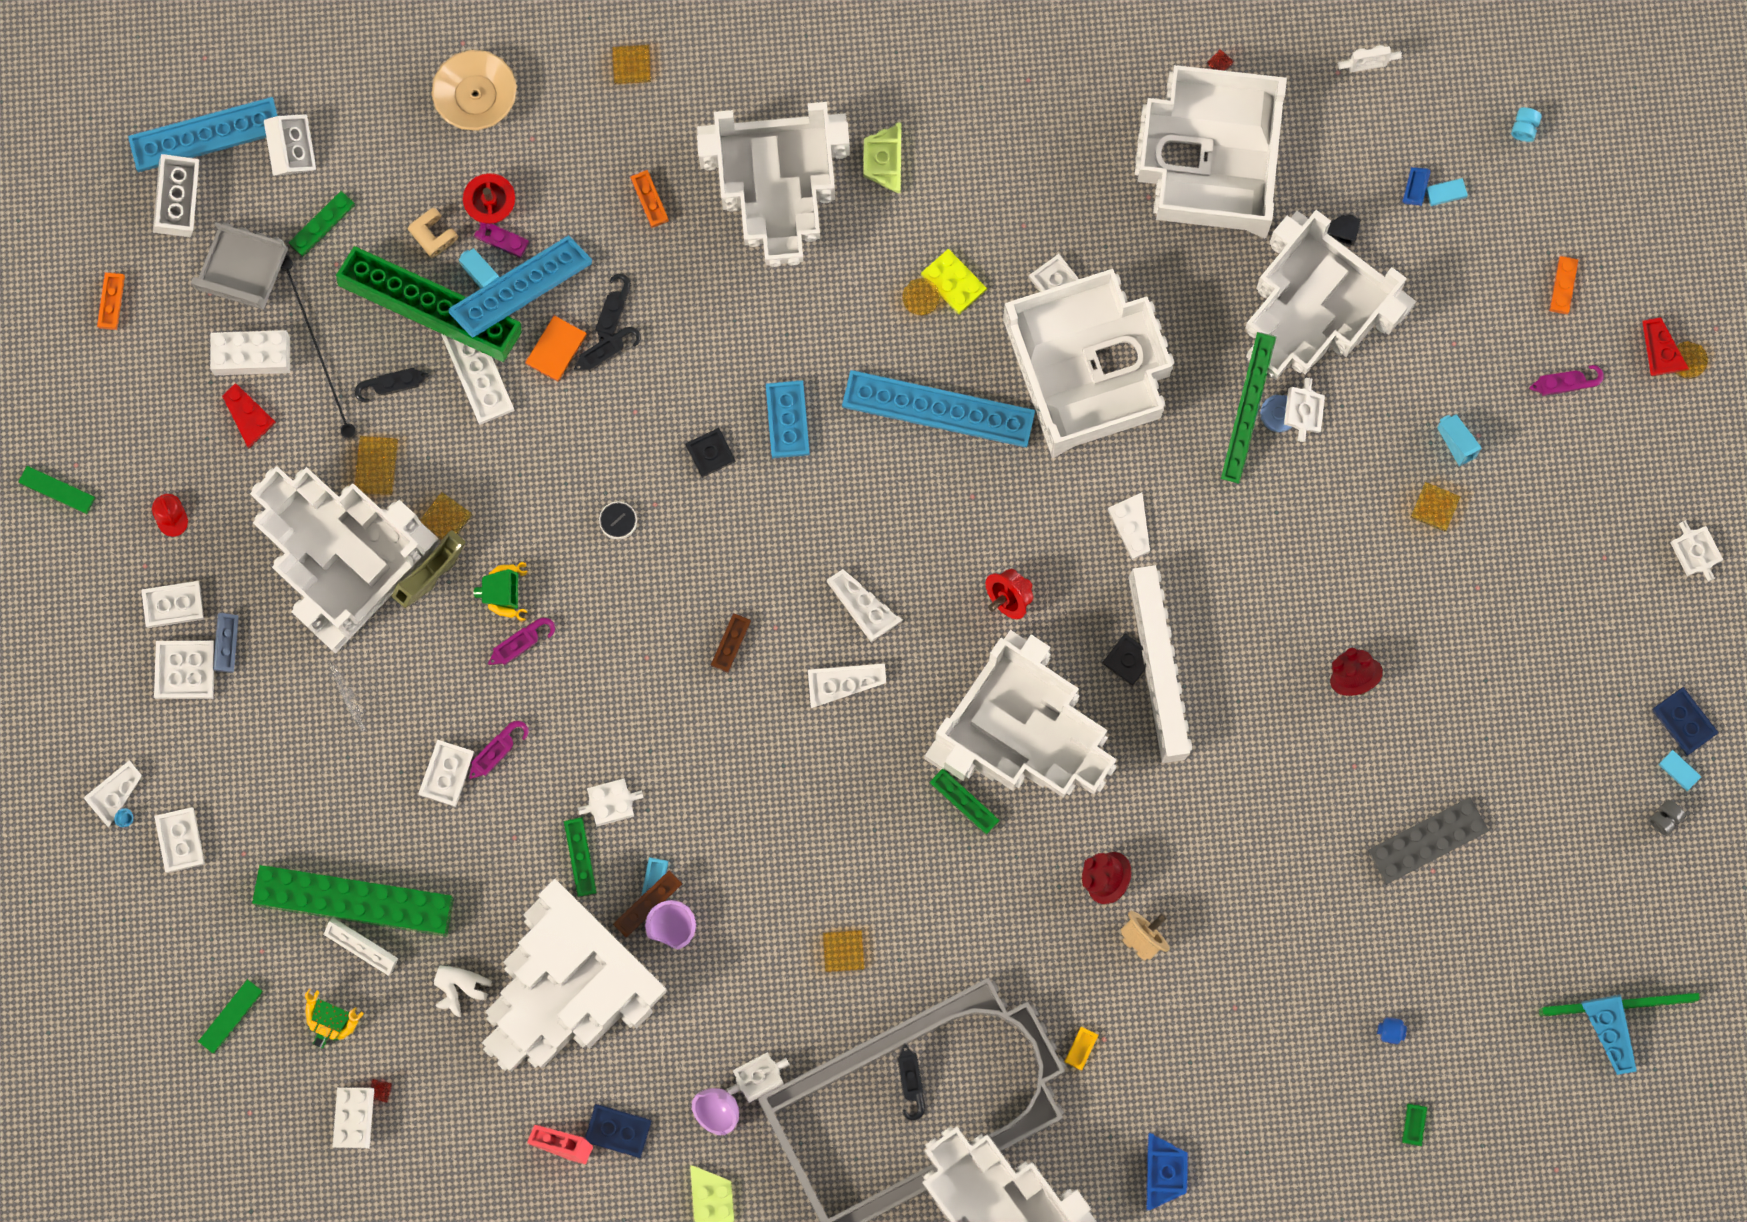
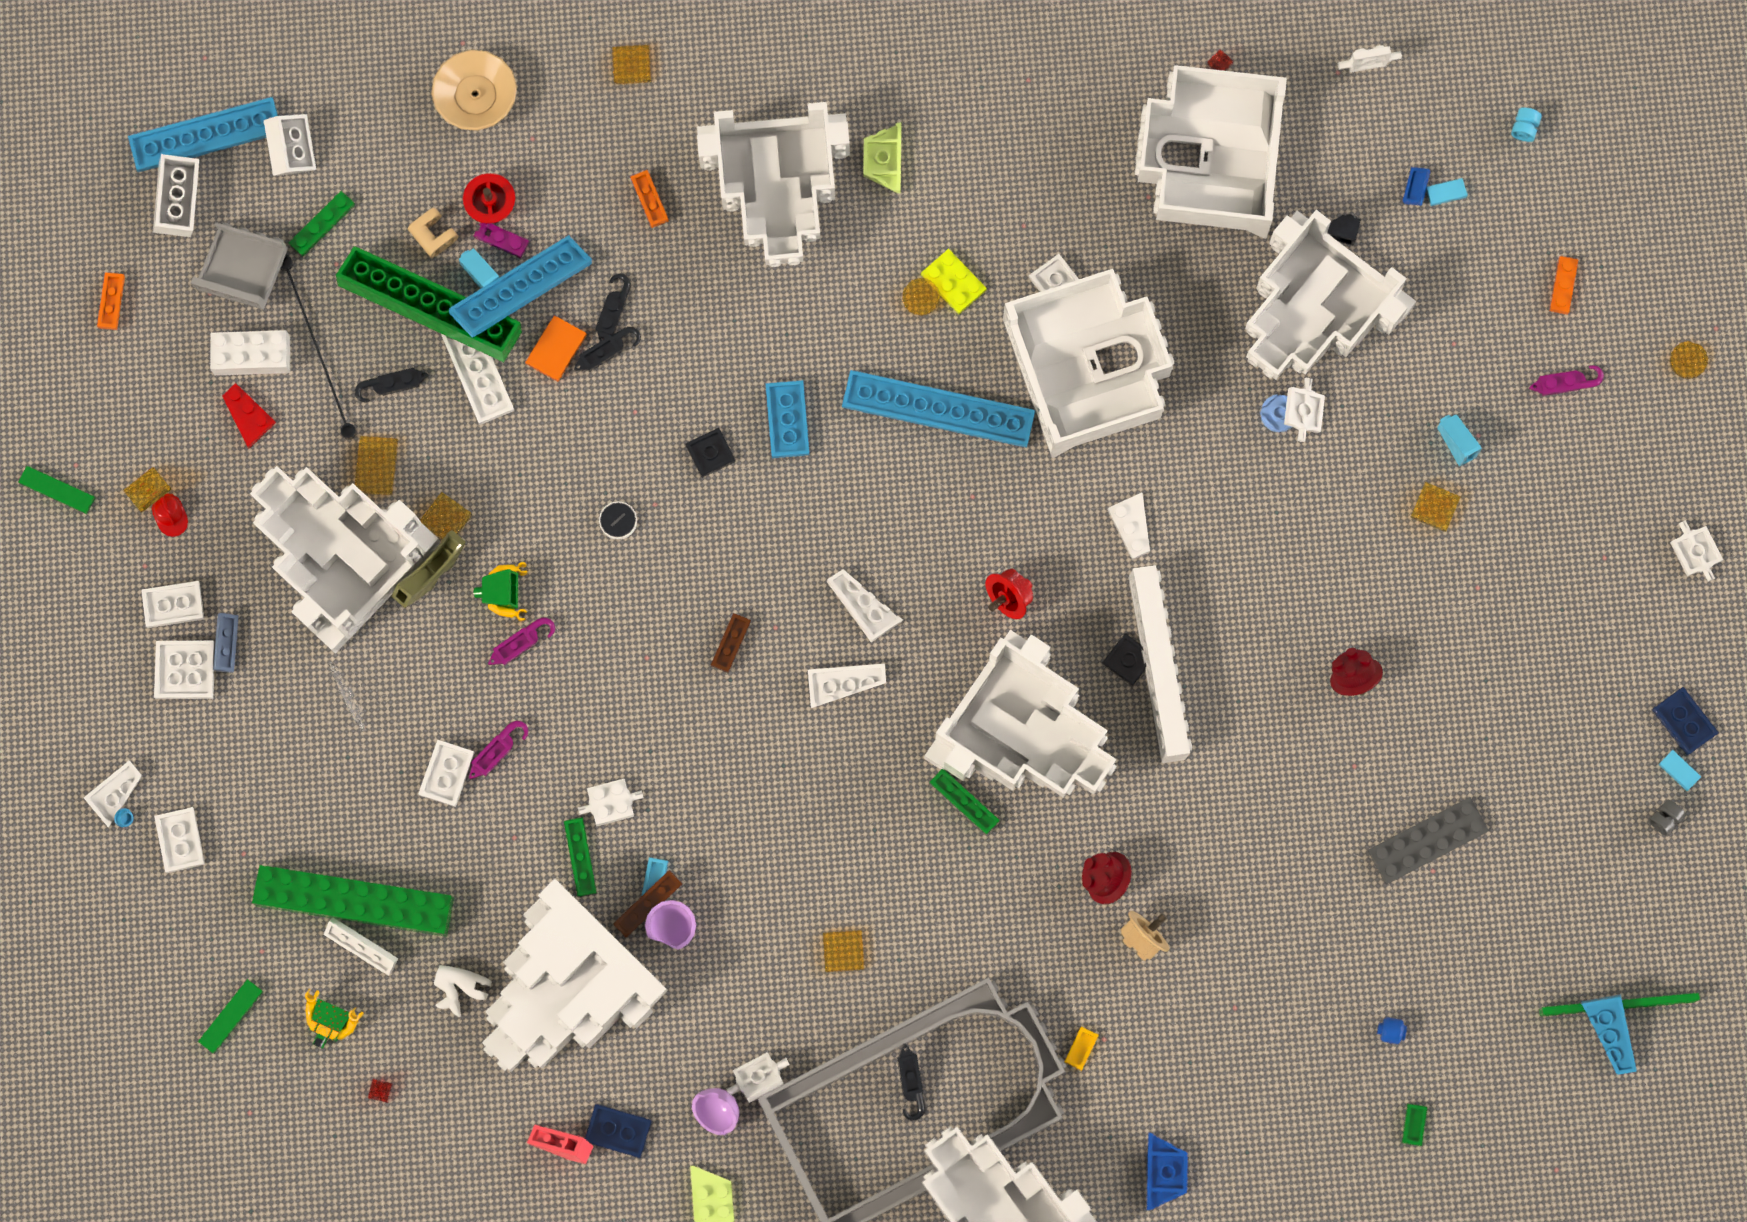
white plate [333,1088,374,1148] -> none
green tile [1221,331,1277,484] -> none
red wing [1642,317,1689,377] -> none
none -> clear yellow tile [123,467,171,513]

